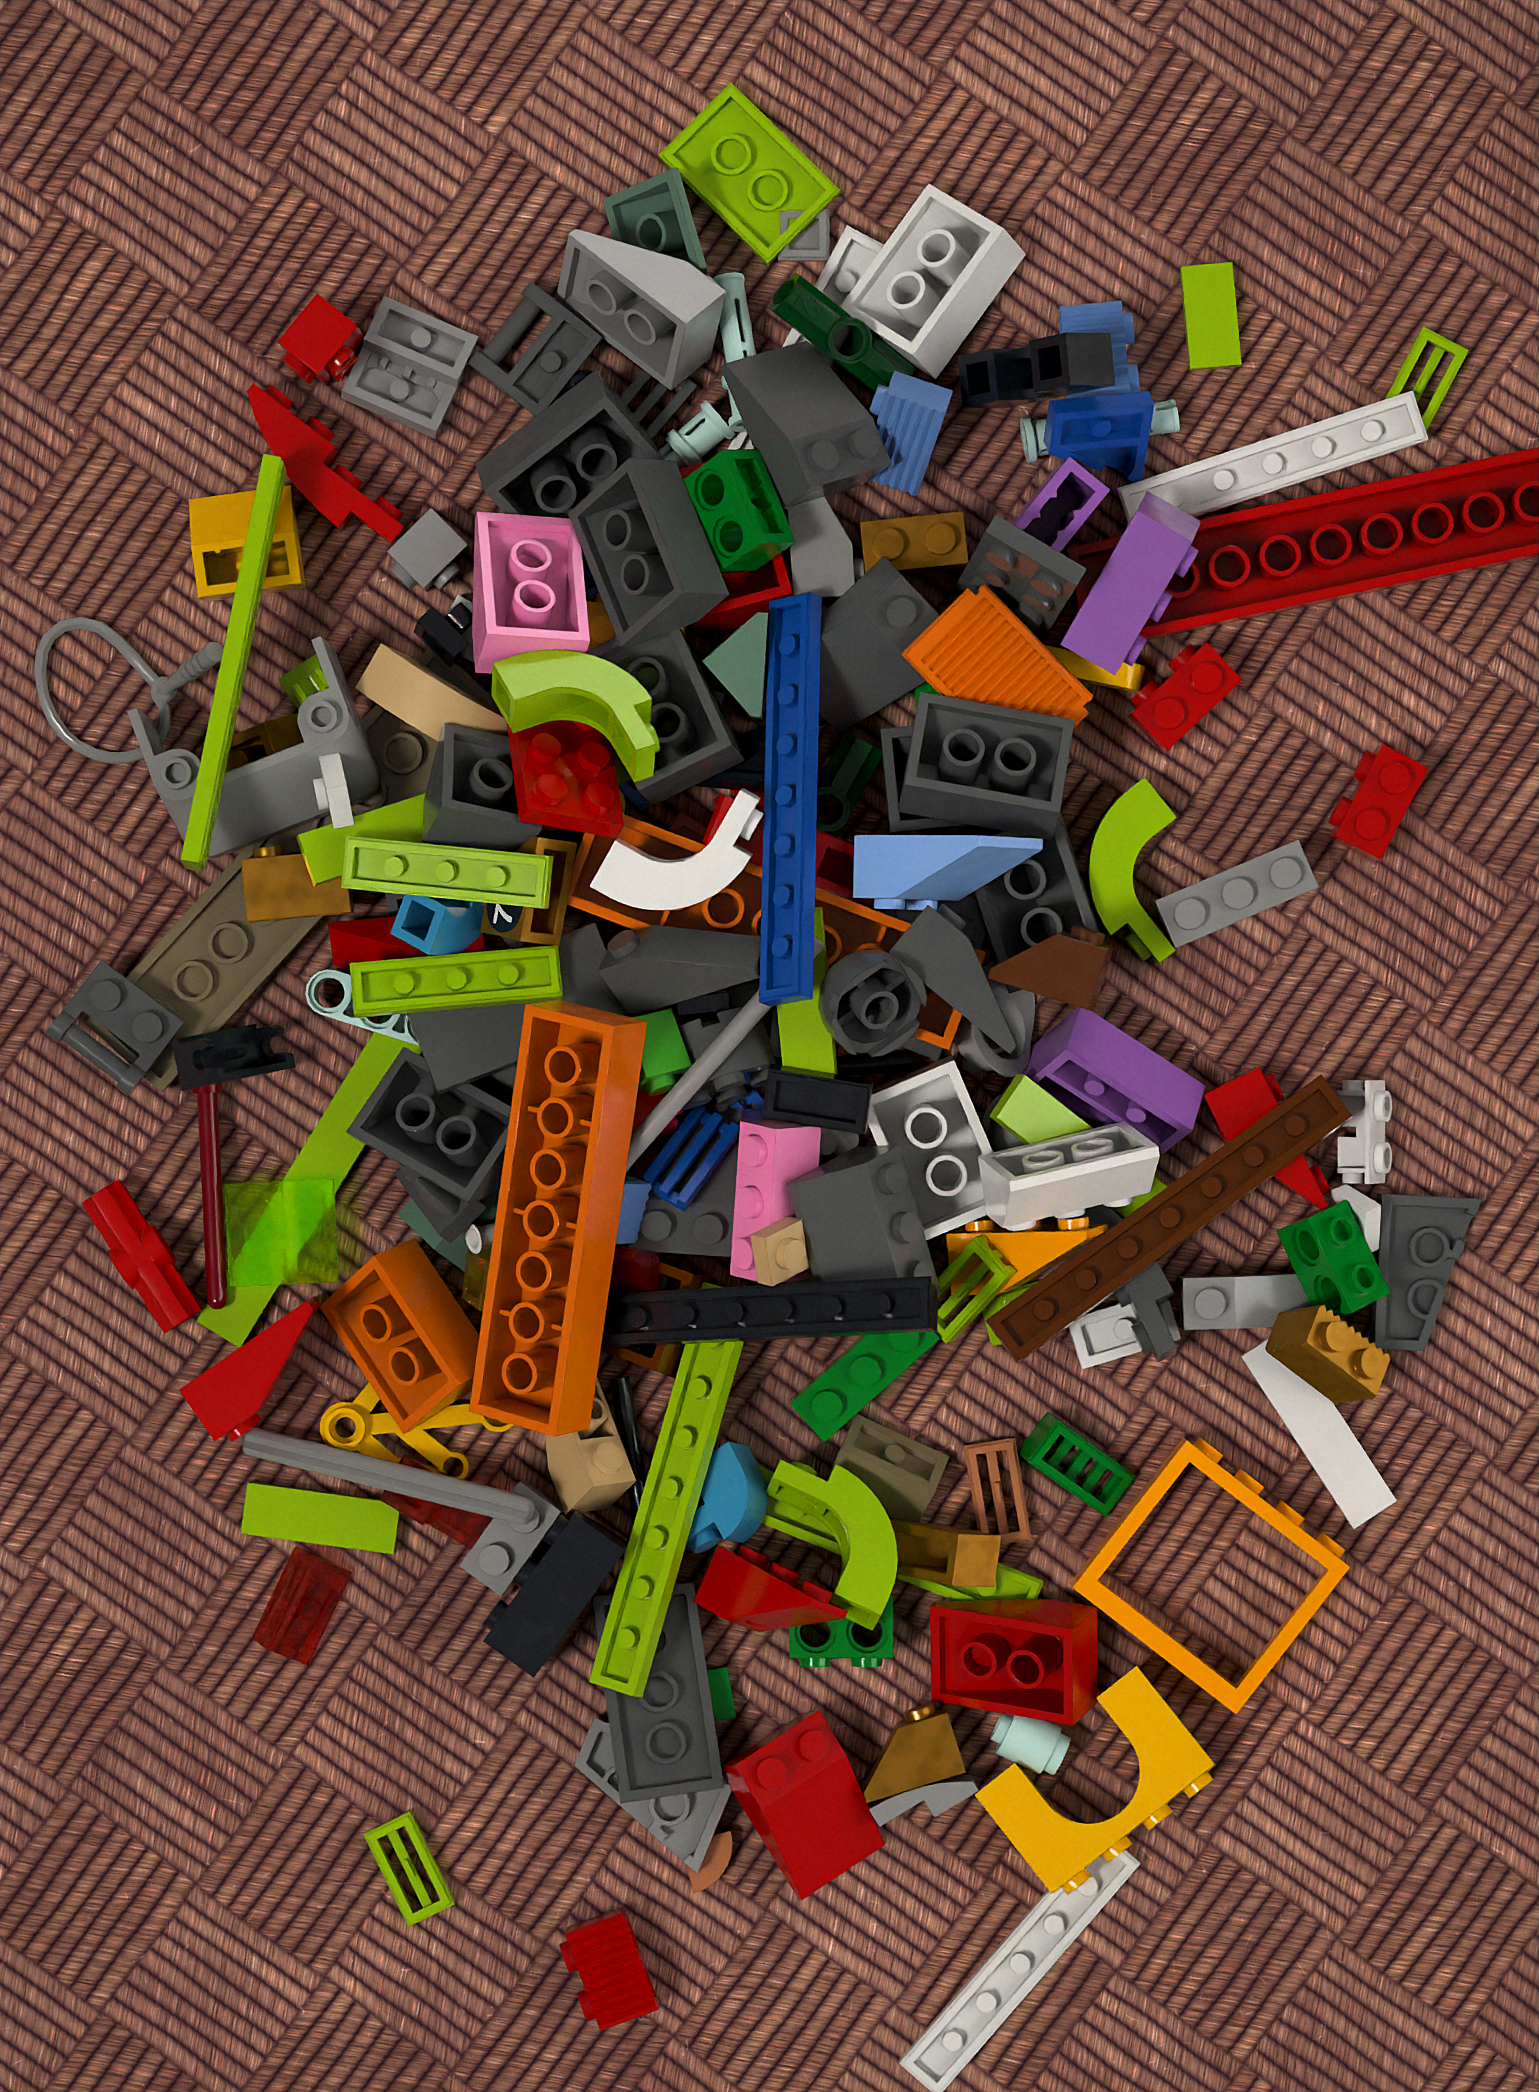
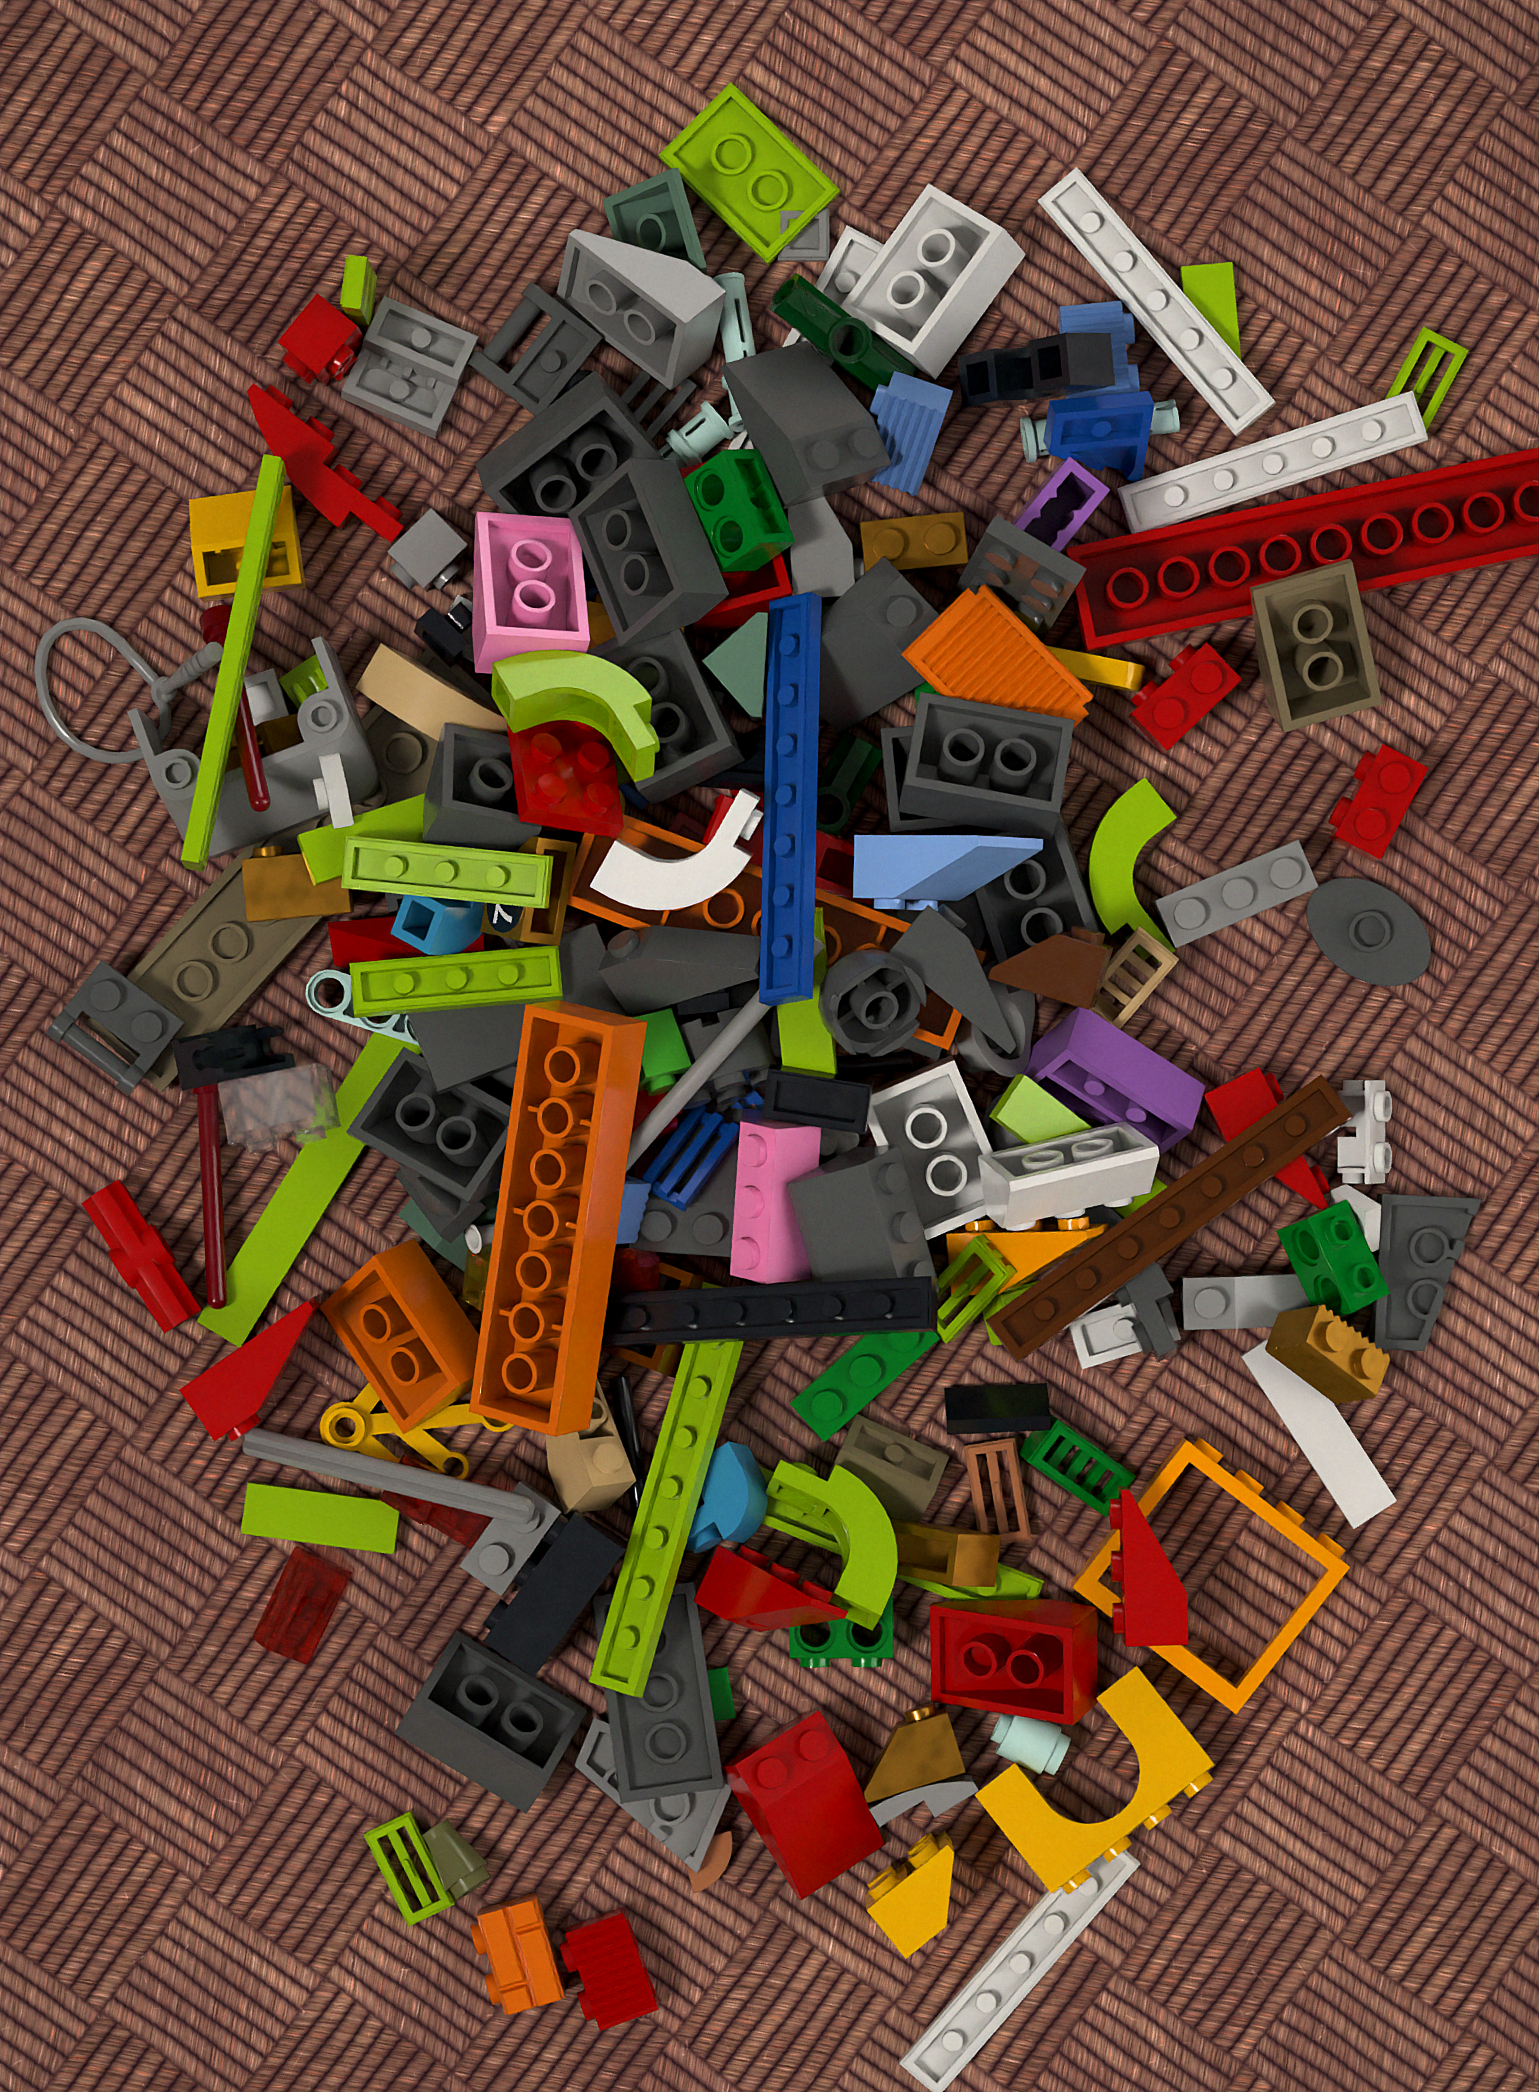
clear neon green slope [224,1179,339,1287] -> none
tan plate [750,1216,809,1287] -> none
medium lavender wedge [1060,491,1201,675] -> none
none -> dark red piece [199,605,271,812]
none -> clear brick [218,1063,341,1154]
none -> white plate [244,668,290,726]
none -> lime tile [340,255,378,328]
none -> dark grey slope [394,1630,588,1814]
none -> olive cone [422,1819,491,1900]
none -> orange brick [470,1893,566,2015]
none -> yellow slope [865,1831,954,1959]
none -> black tile [944,1383,1051,1435]
none -> white tile [1037,167,1276,437]
none -> tan slope [1090,926,1179,1029]
none -> red slope [1109,1486,1188,1647]
none -> dark tan slope [1250,559,1383,733]
none -> dark grey piece [1306,878,1431,986]

